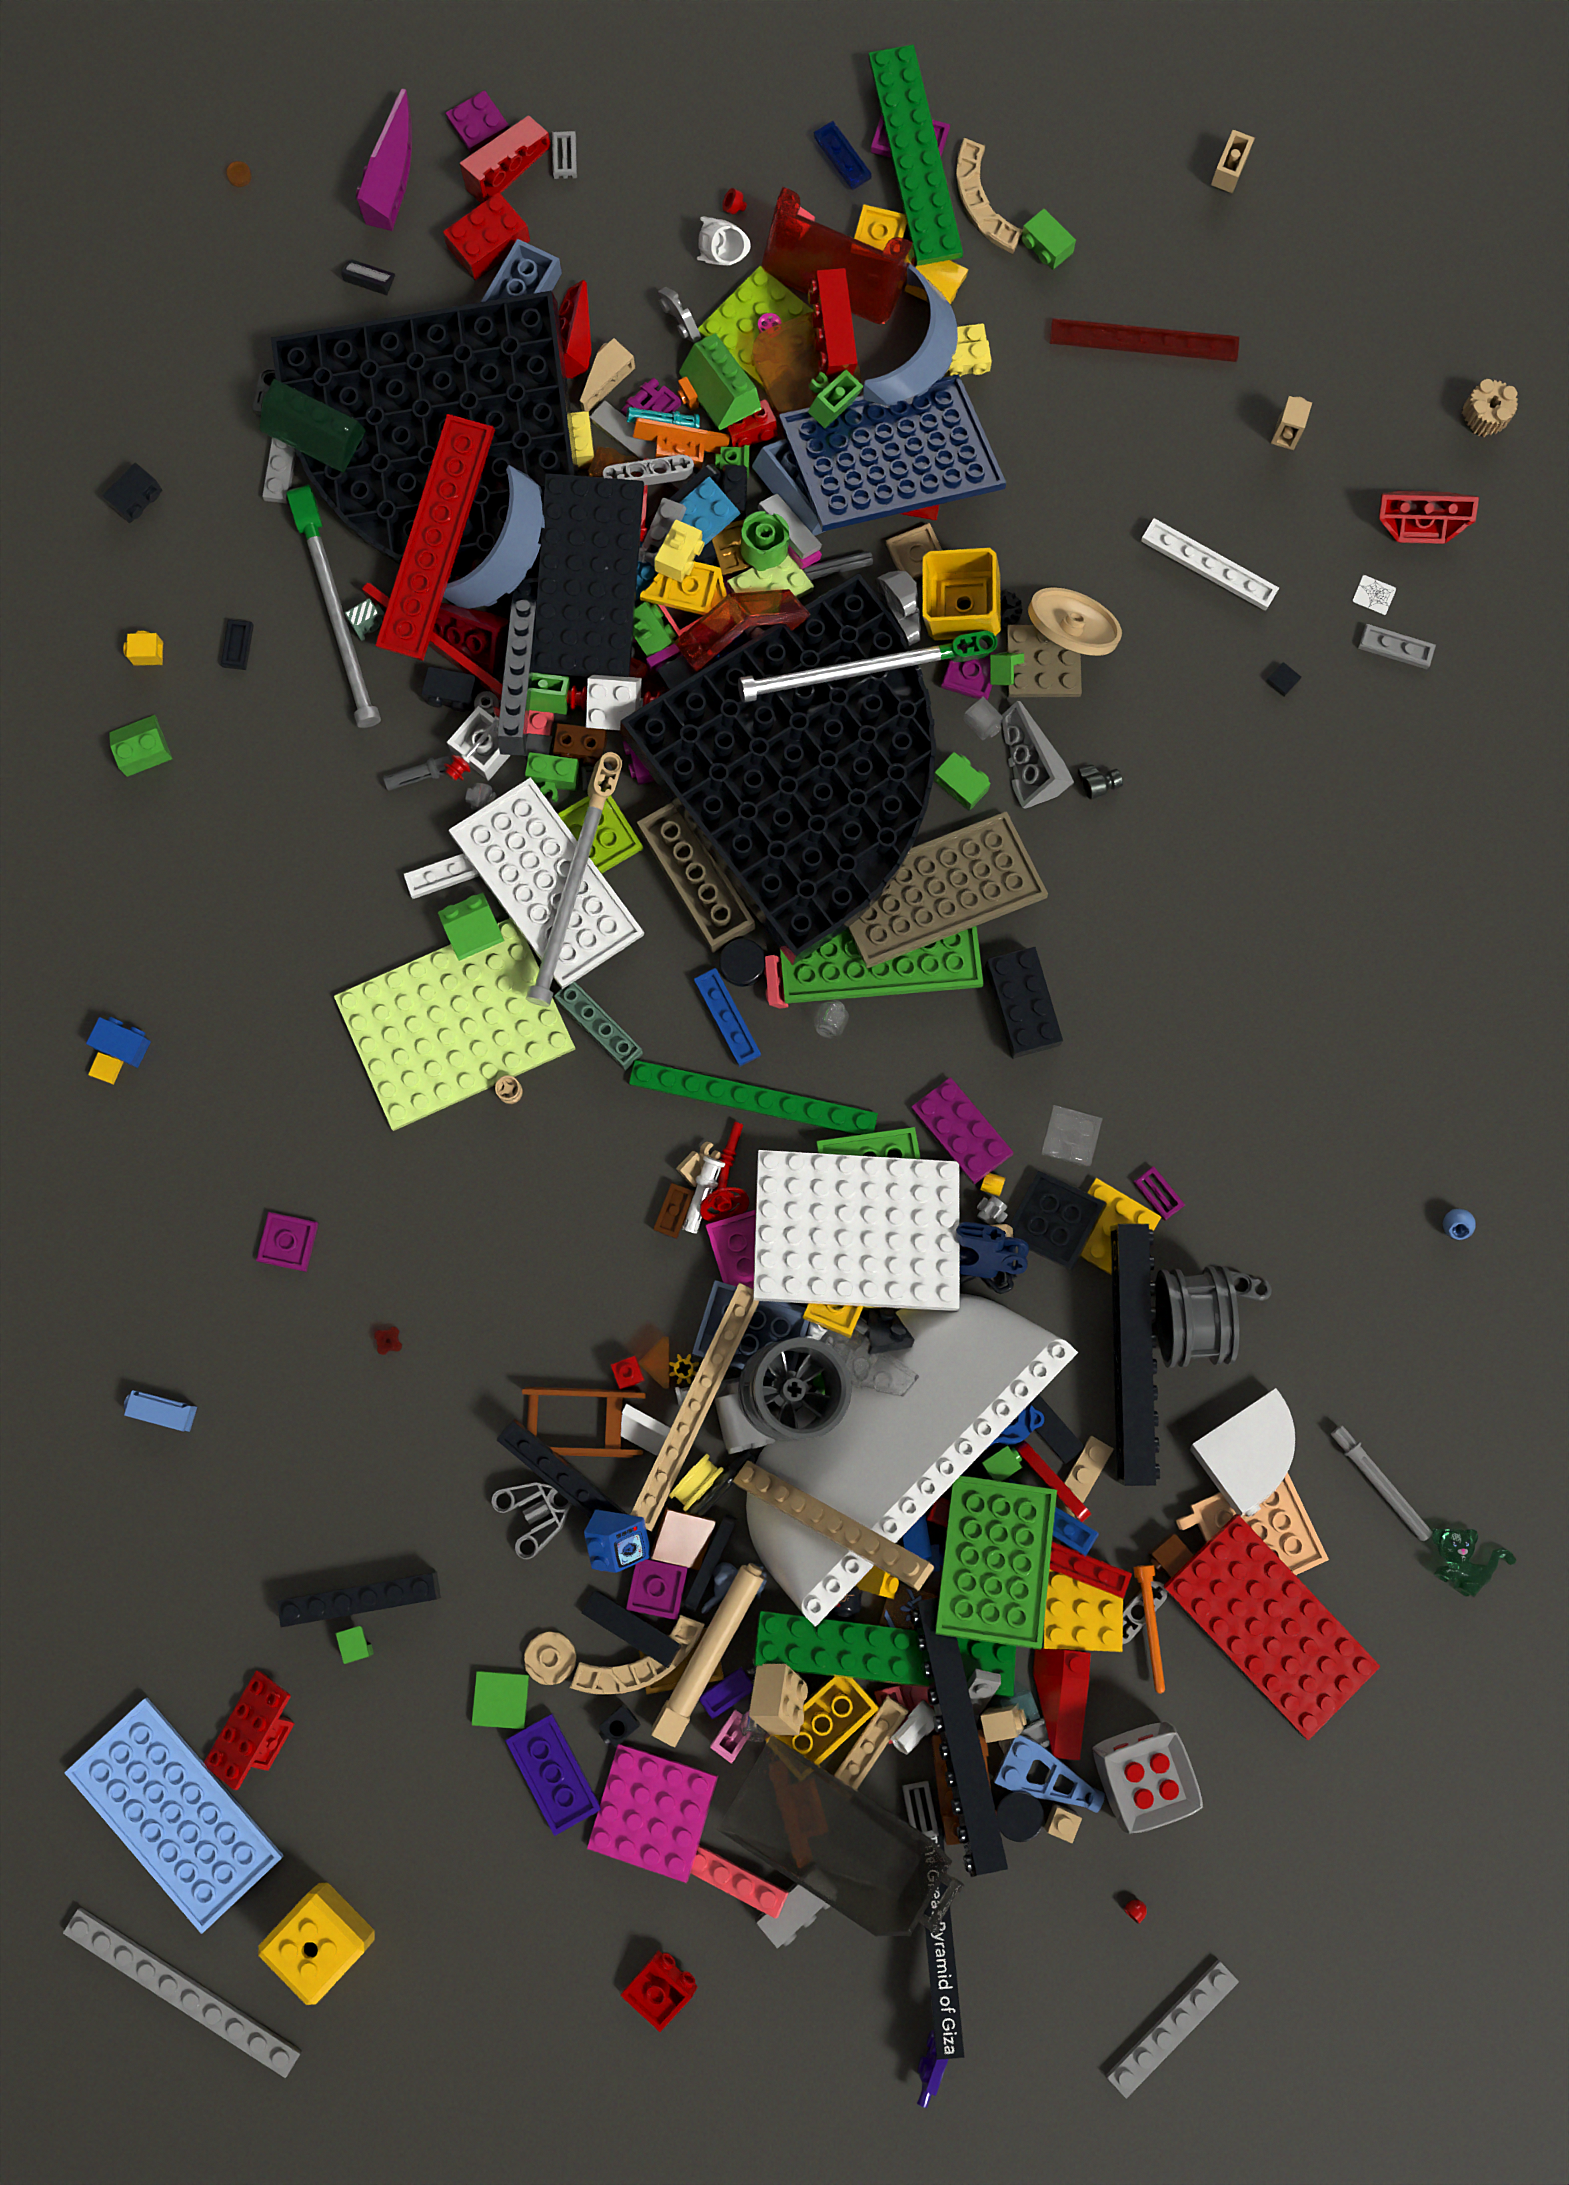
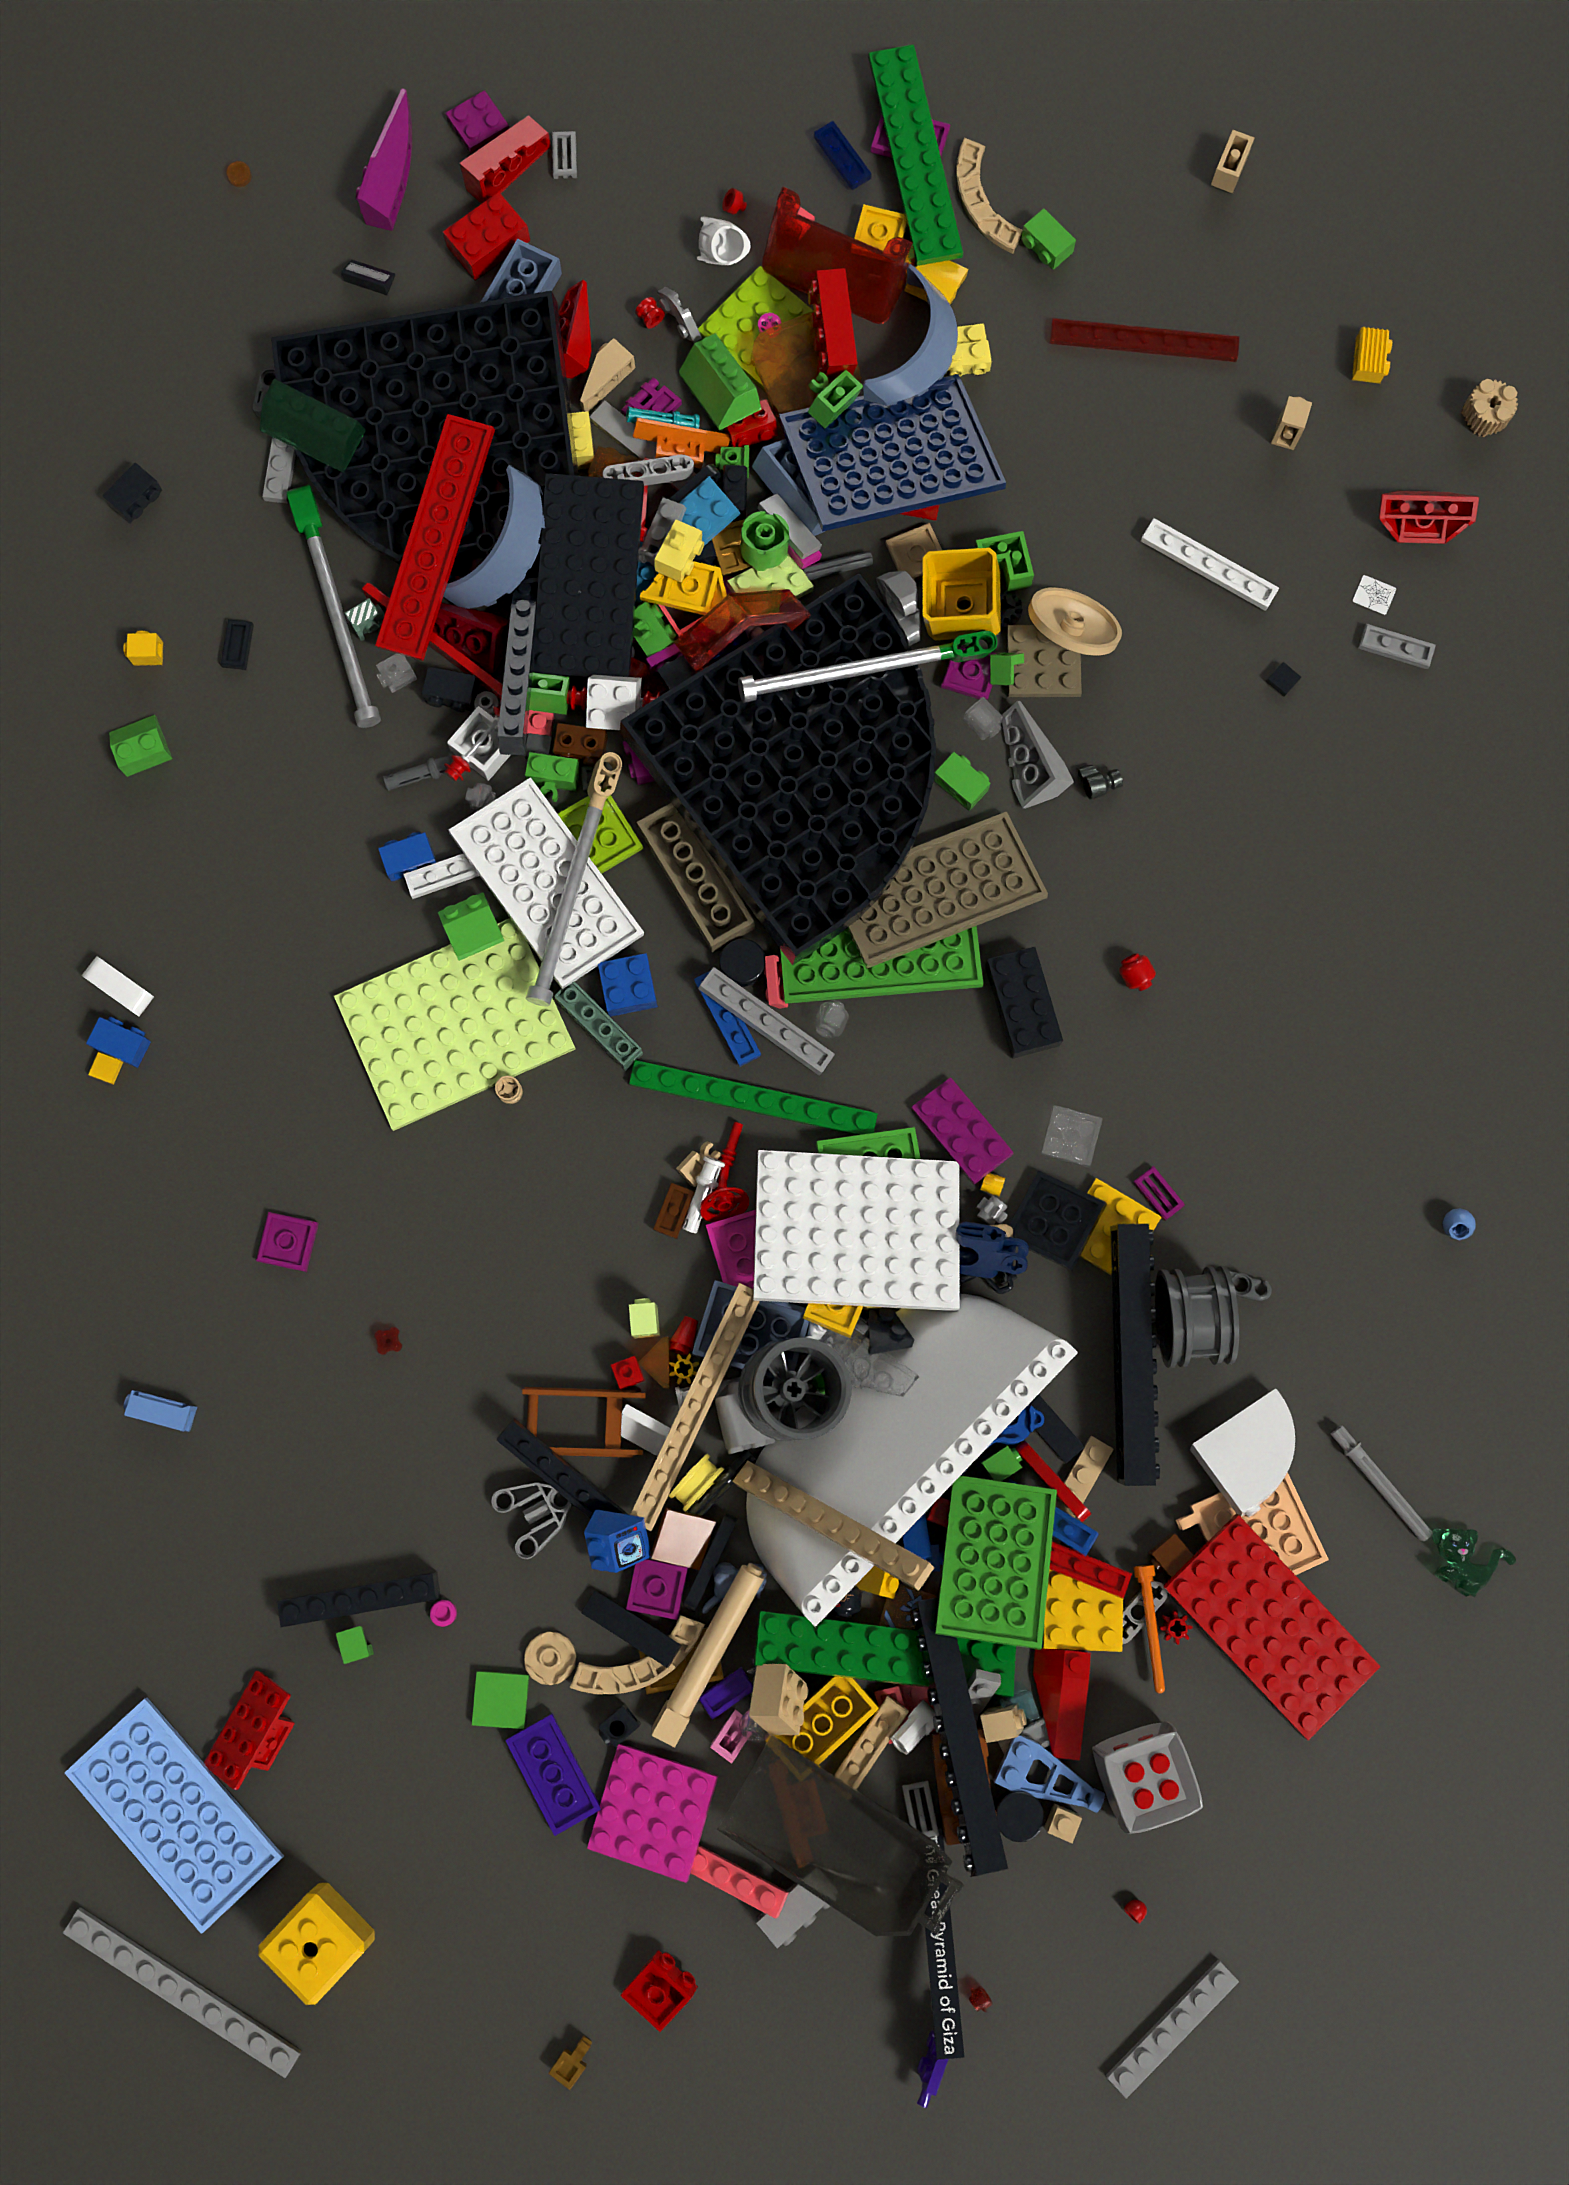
orange plate [677,376,699,411] -> none
none -> white beam [81,956,154,1016]
none -> clear brick [376,653,417,693]
none -> blue brick [378,832,437,881]
none -> dark pink tile [430,1600,457,1627]
none -> pearl gold plate [548,2036,592,2090]
none -> blue brick [598,953,658,1017]
none -> yellowish green brick [629,1298,660,1339]
none -> red wheel [635,297,665,329]
none -> red cone [669,1316,698,1356]
none -> light grey plate [698,967,835,1076]
none -> clear red plate [969,1985,993,2013]
none -> bright green brick [974,531,1034,591]
none -> red head [1119,953,1156,991]
none -> red gear [1158,1611,1193,1645]
none -> yellow brick [1352,327,1392,383]

